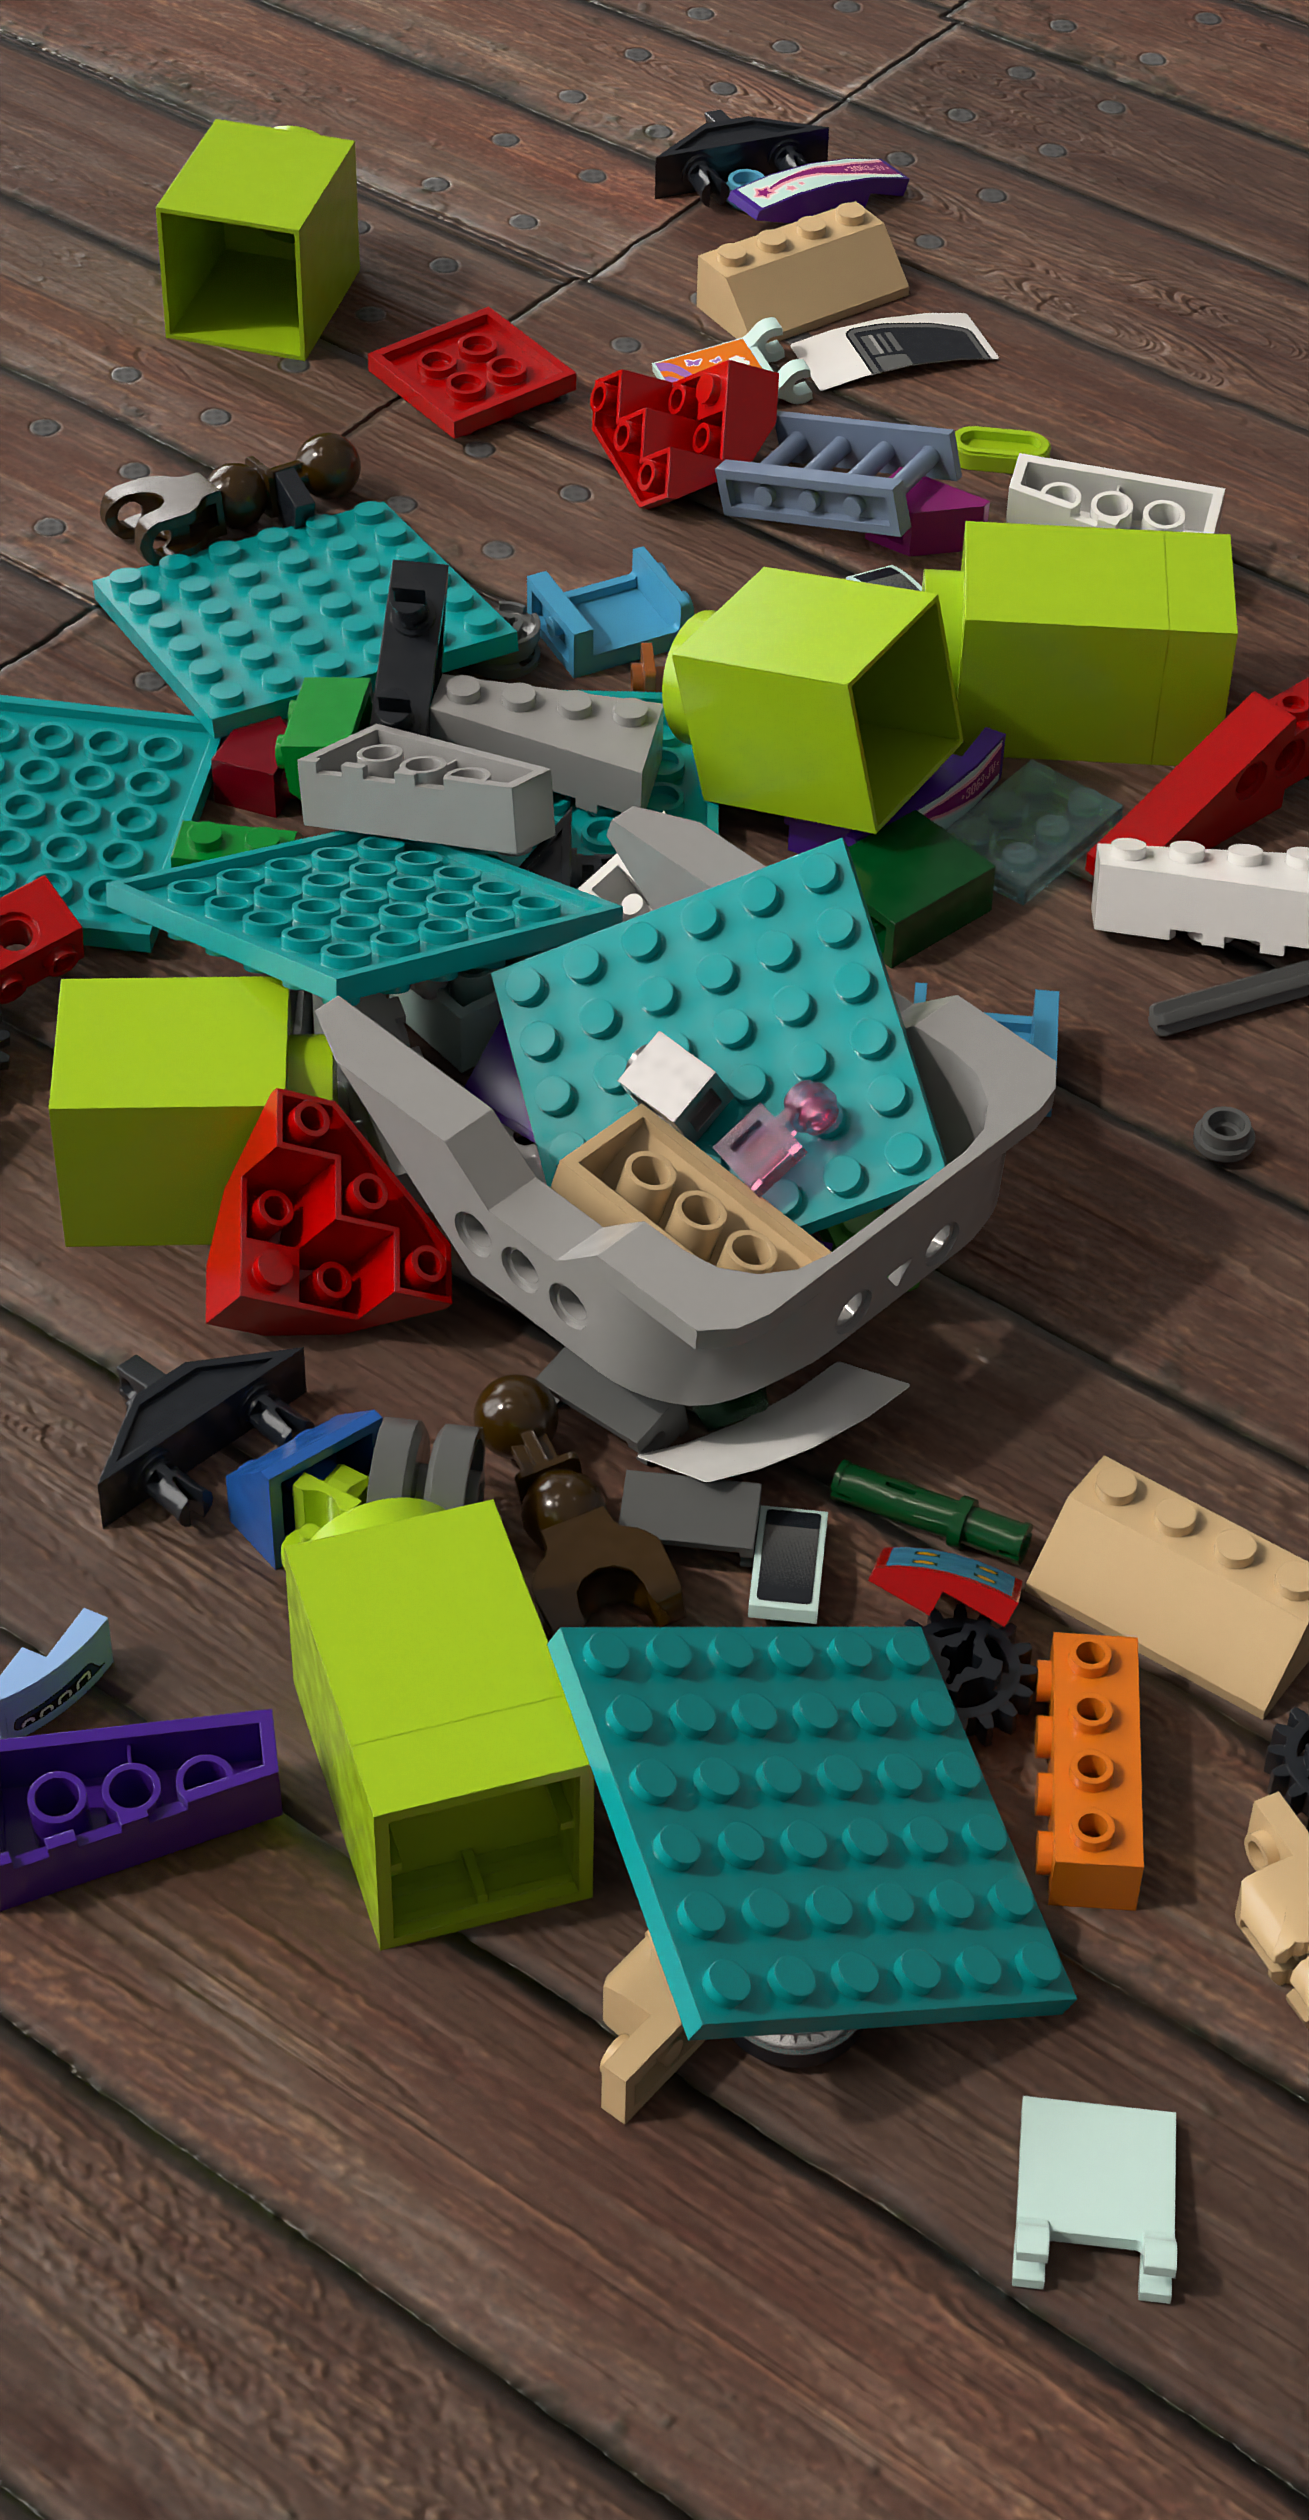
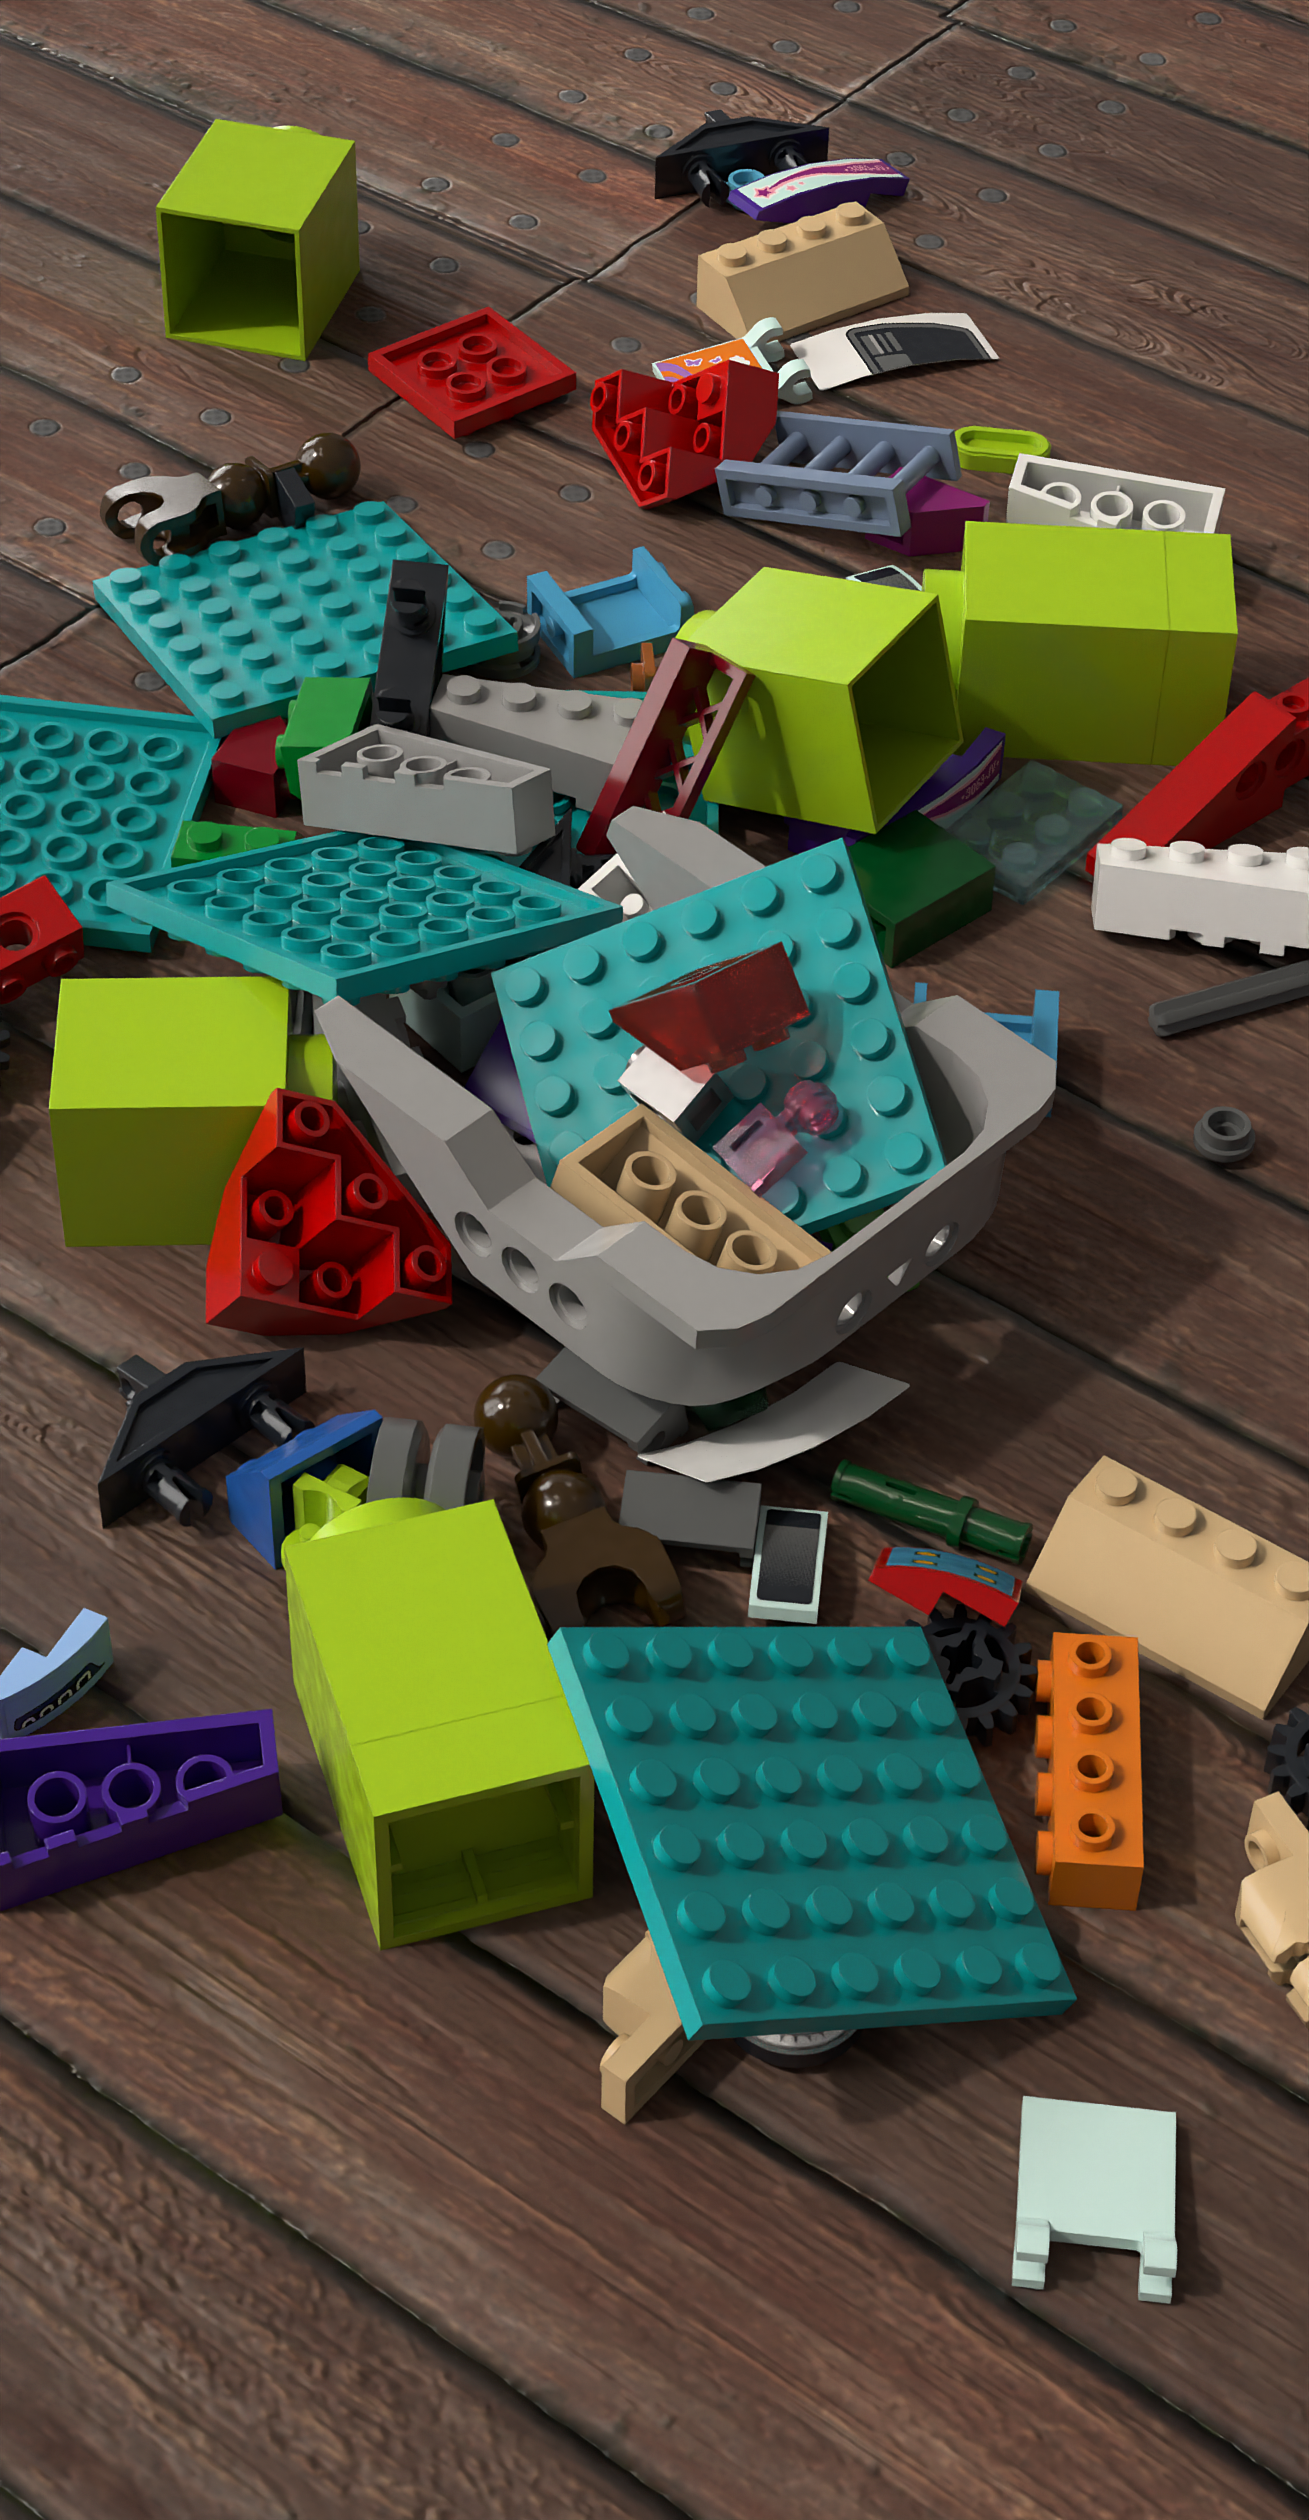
none -> dark red fence [575,638,756,855]
none -> clear red slope [609,941,811,1074]

